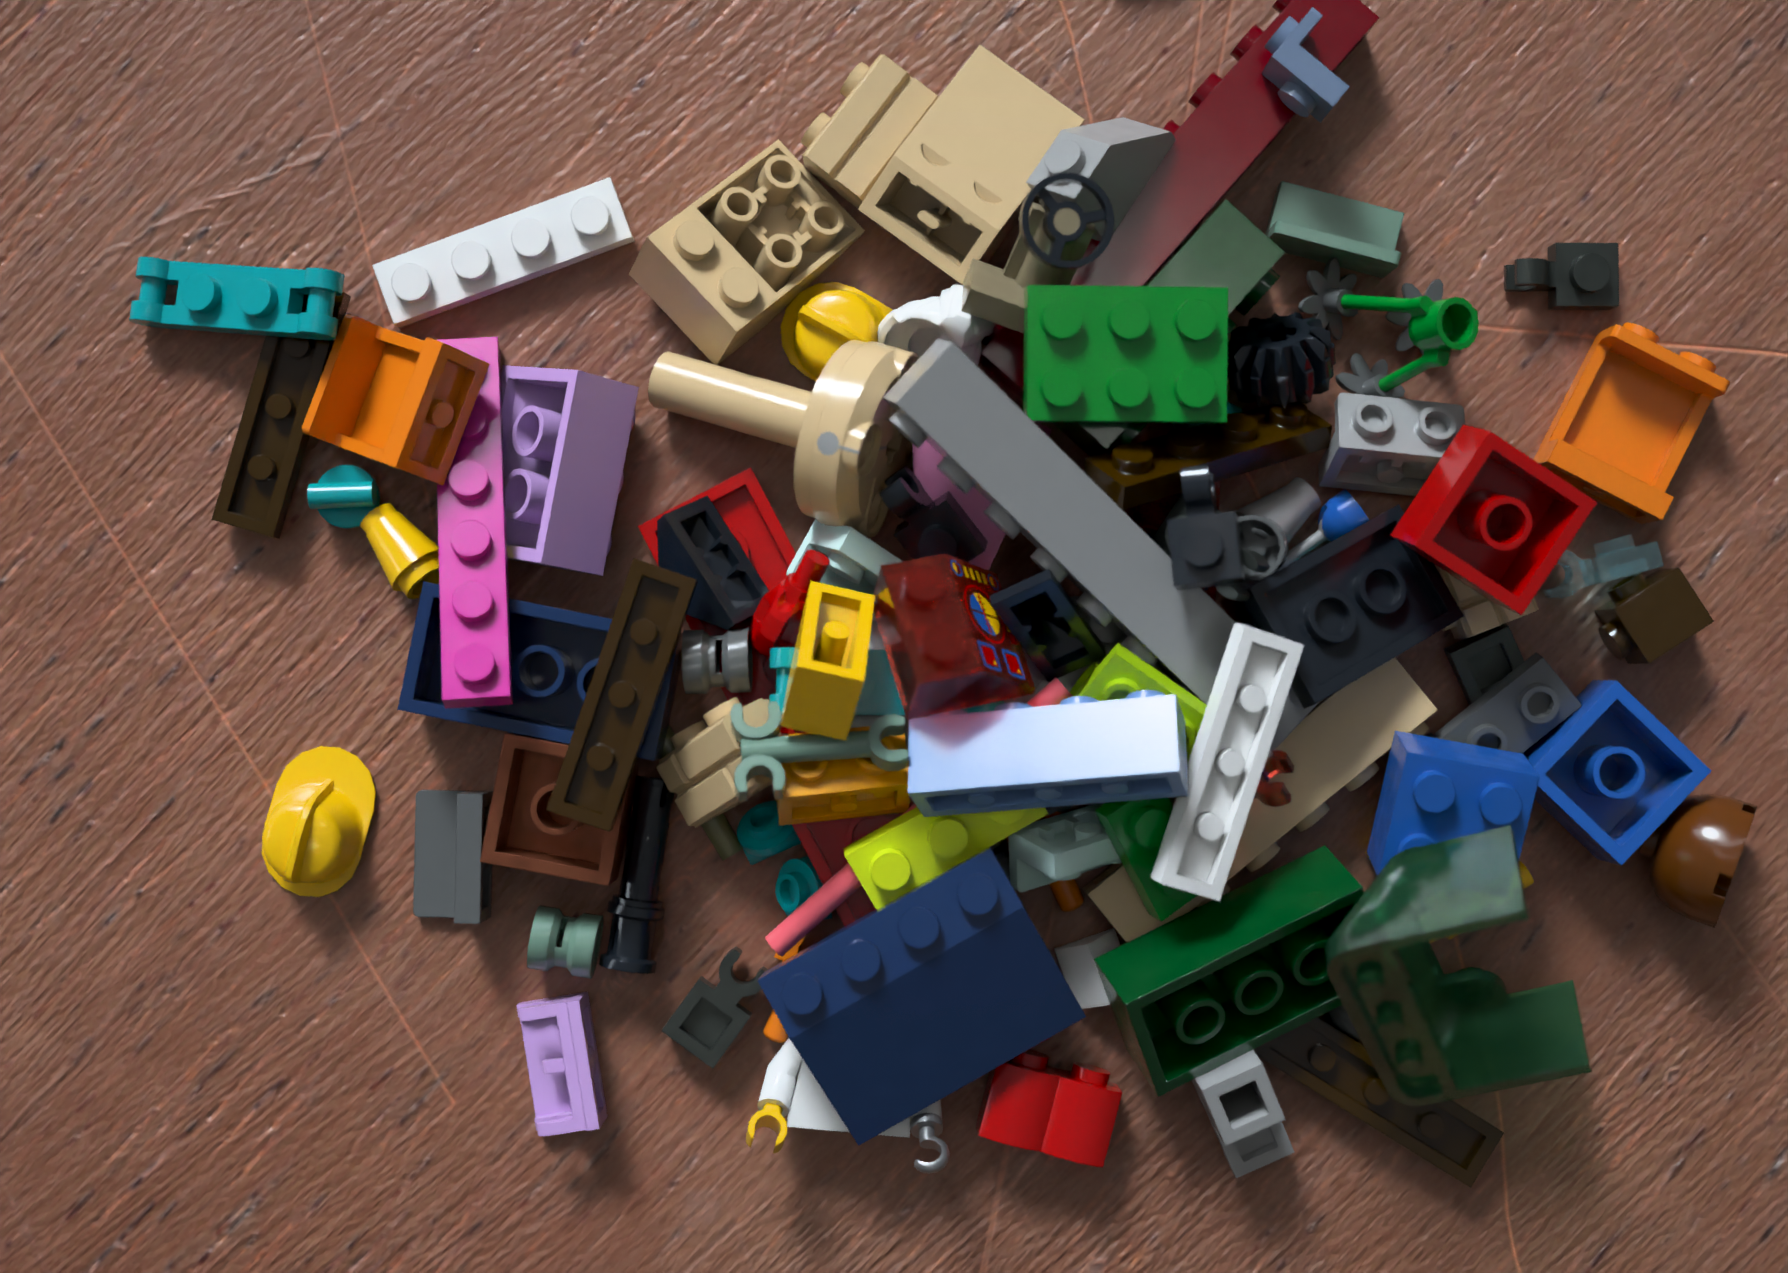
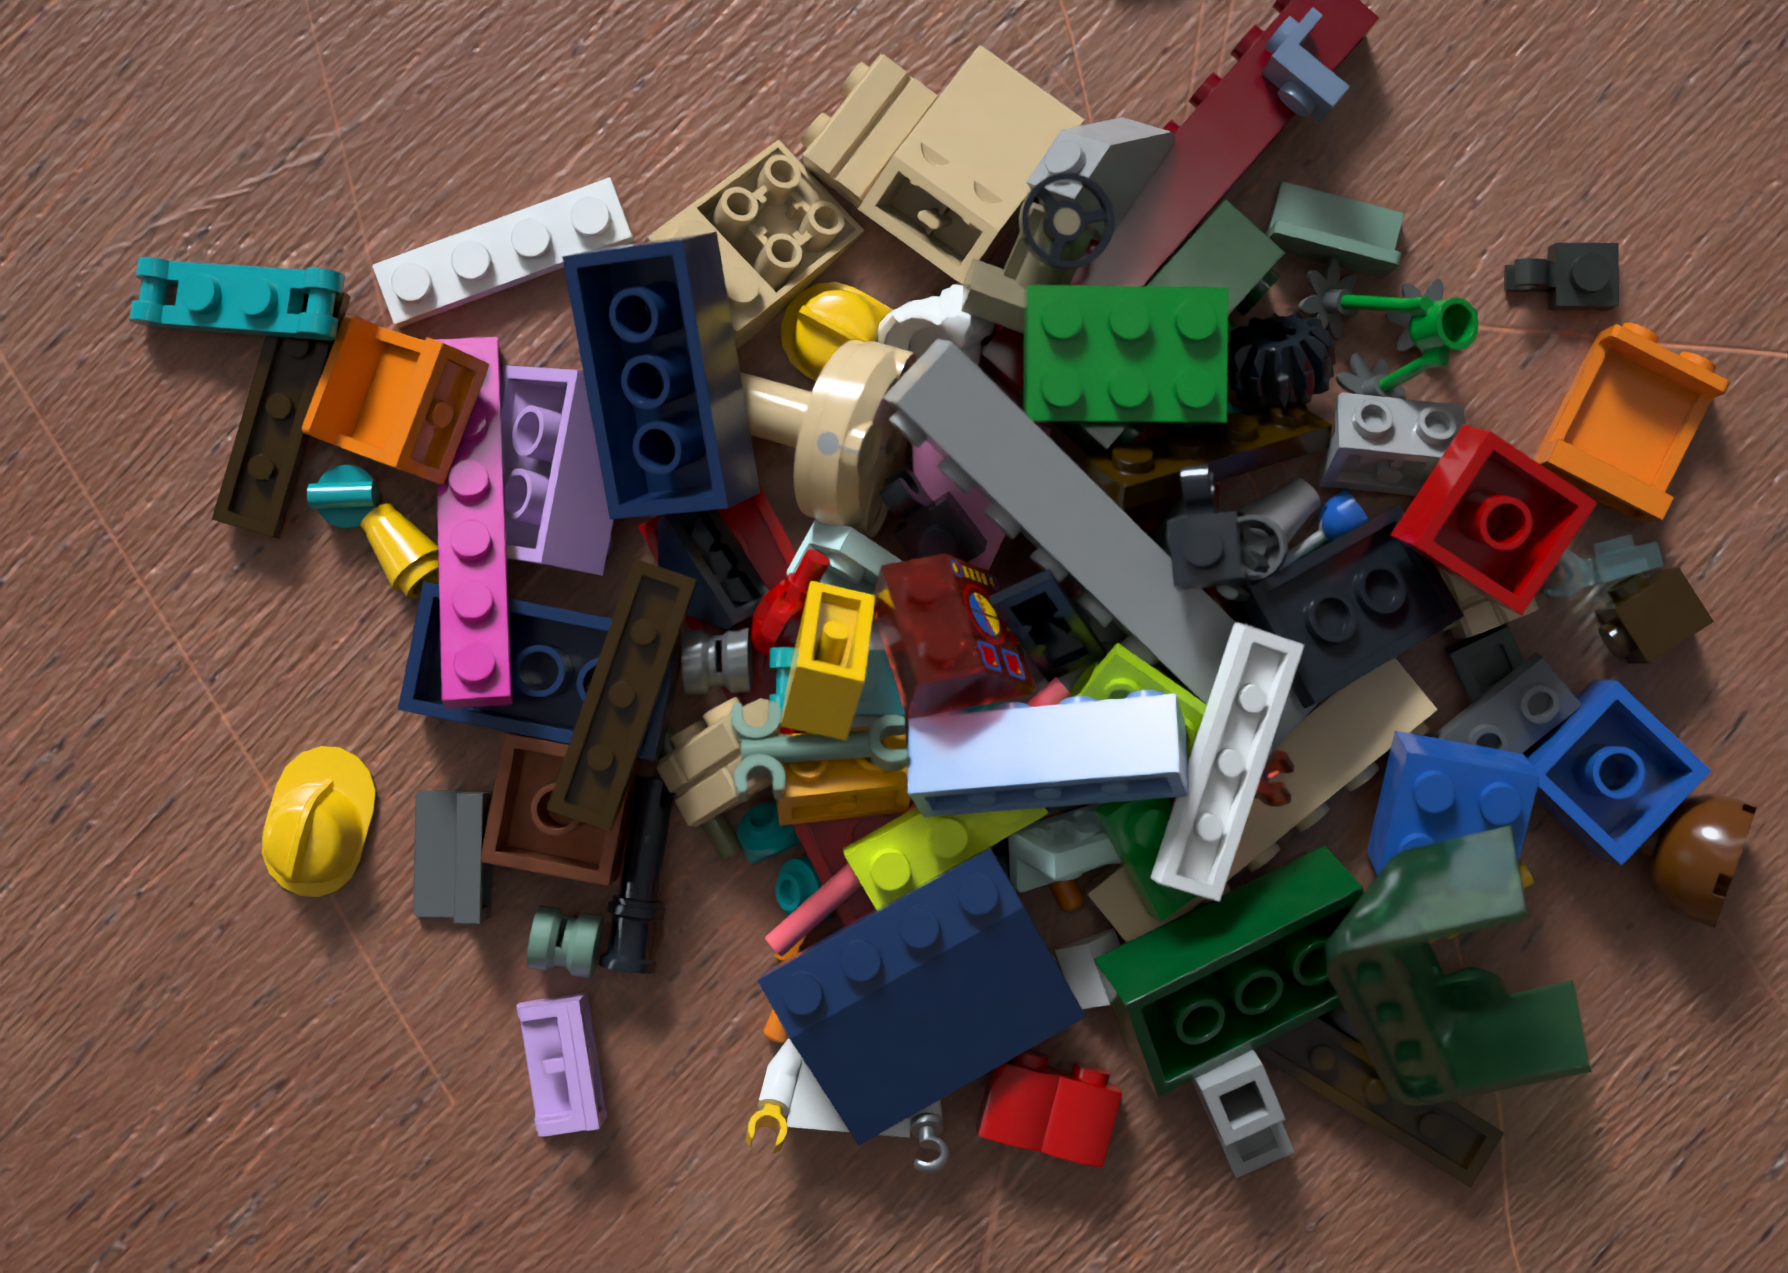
pearl dark grey plate [661,947,768,1069] -> none
none -> dark blue brick [562,232,760,519]

